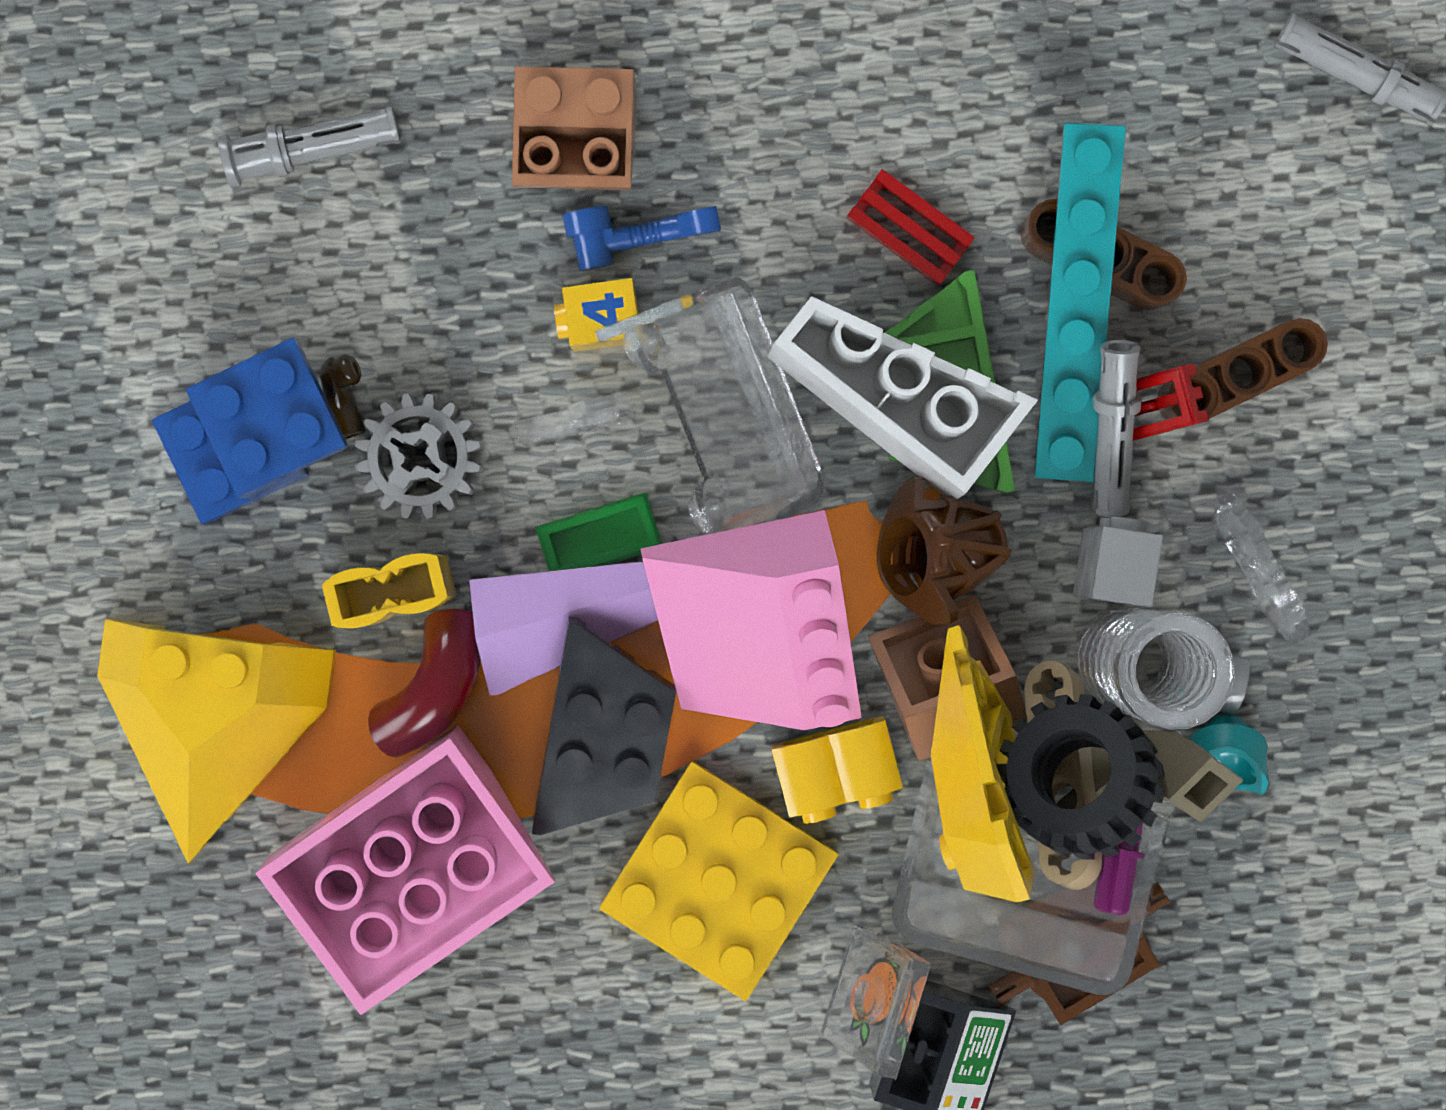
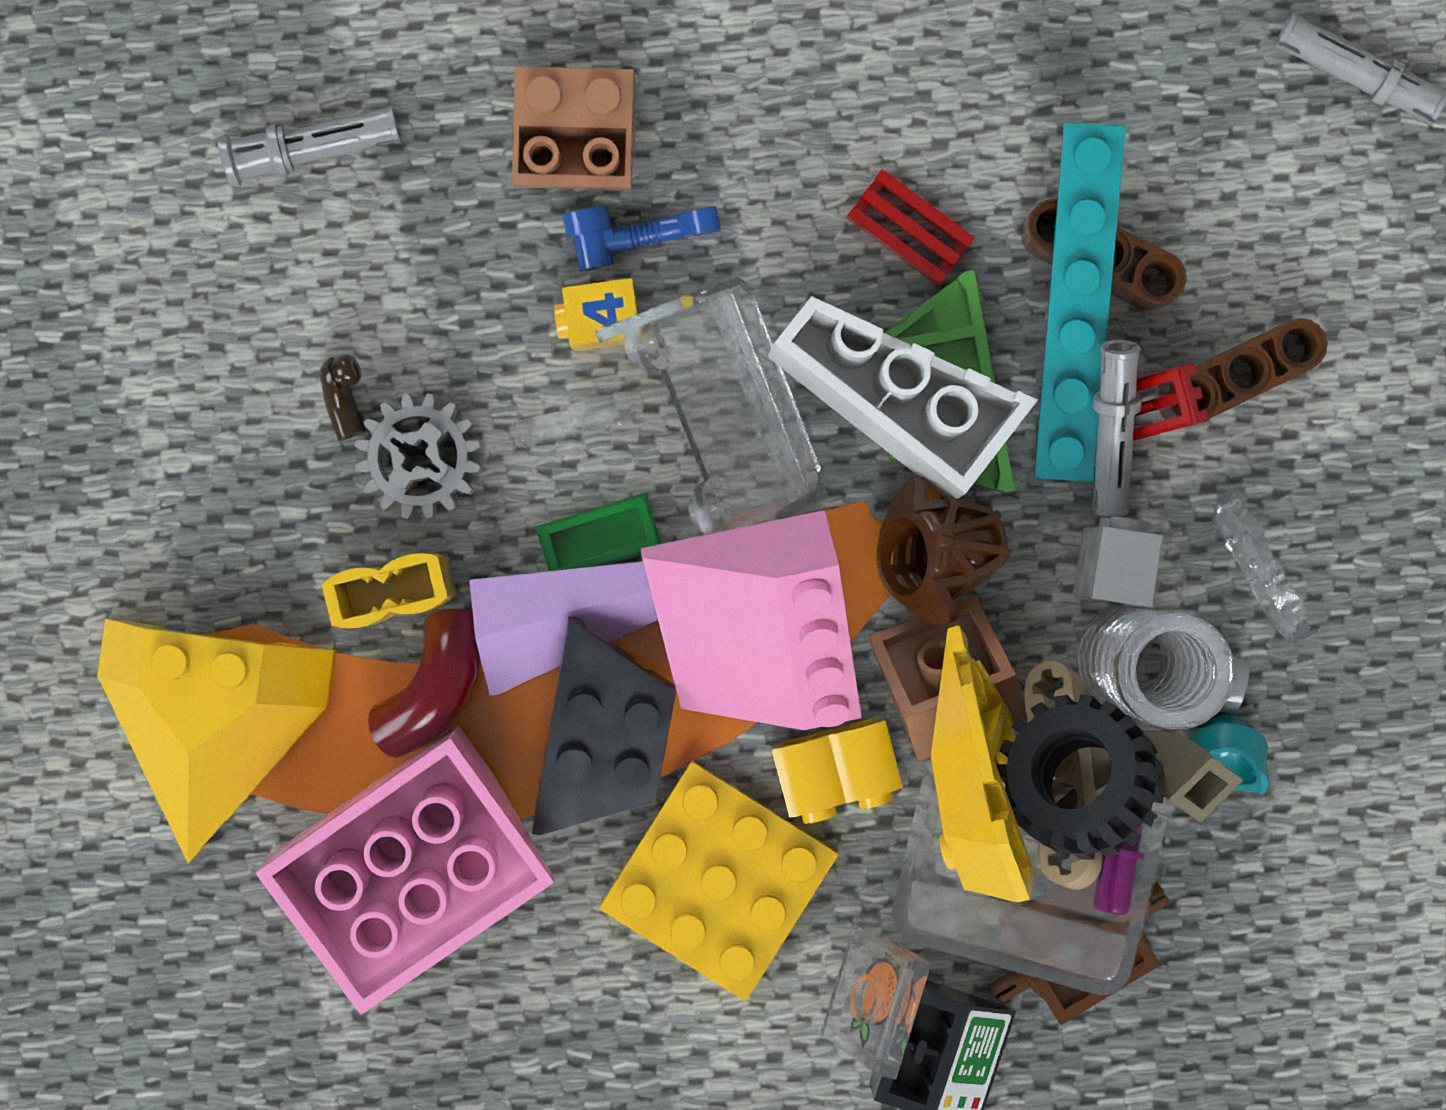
blue bracket [151,337,349,525] -> none

